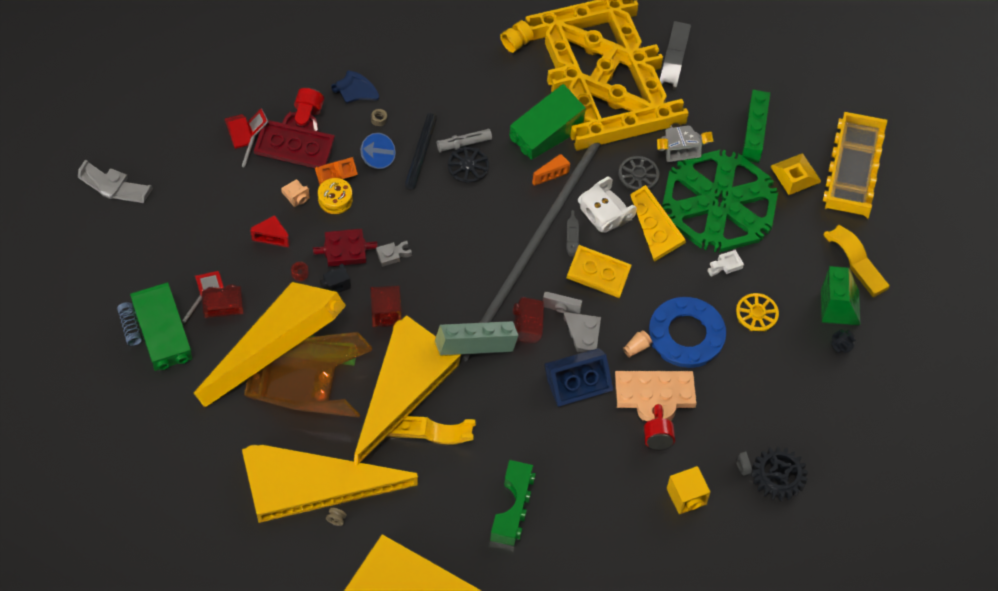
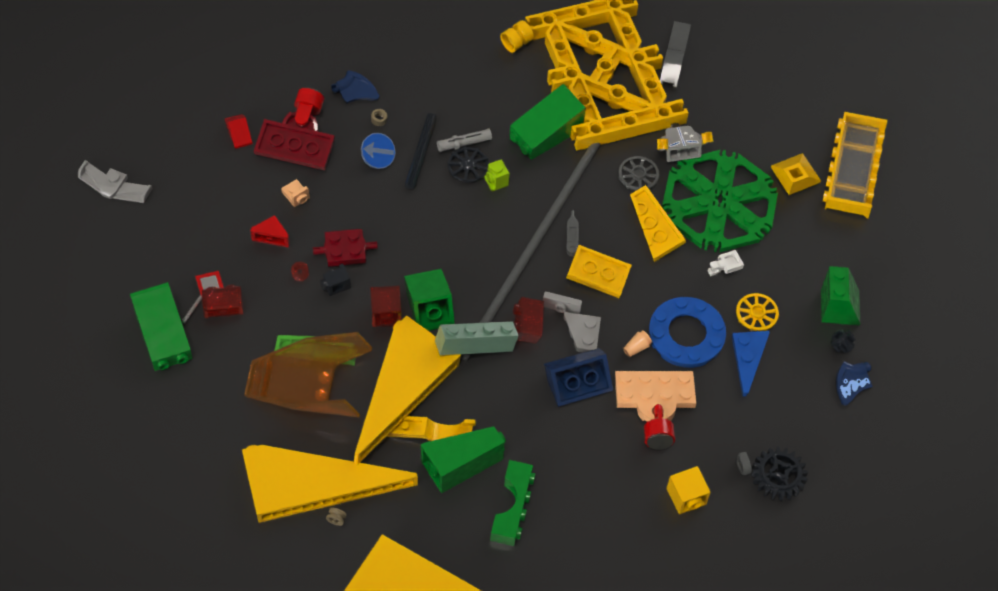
sand blue piece [117,302,142,346] -> none
yellow slope [194,282,346,407] -> none
light grey piece [242,108,268,167] -> none
orange slope [315,157,358,185] -> none
yellow head [318,178,353,214] -> none
light grey plate [376,241,412,267] -> none
orange slope [532,154,570,186] -> none
white piece [578,176,637,233] -> none
green arch [742,90,770,163] -> none
yellow piece [823,225,890,297] -> none
none -> green slope [404,269,455,331]
none -> green slope [421,426,506,494]
none -> lime brick [484,159,509,192]
none -> blue wing [732,331,770,396]
none -> dark blue arm [836,361,873,406]

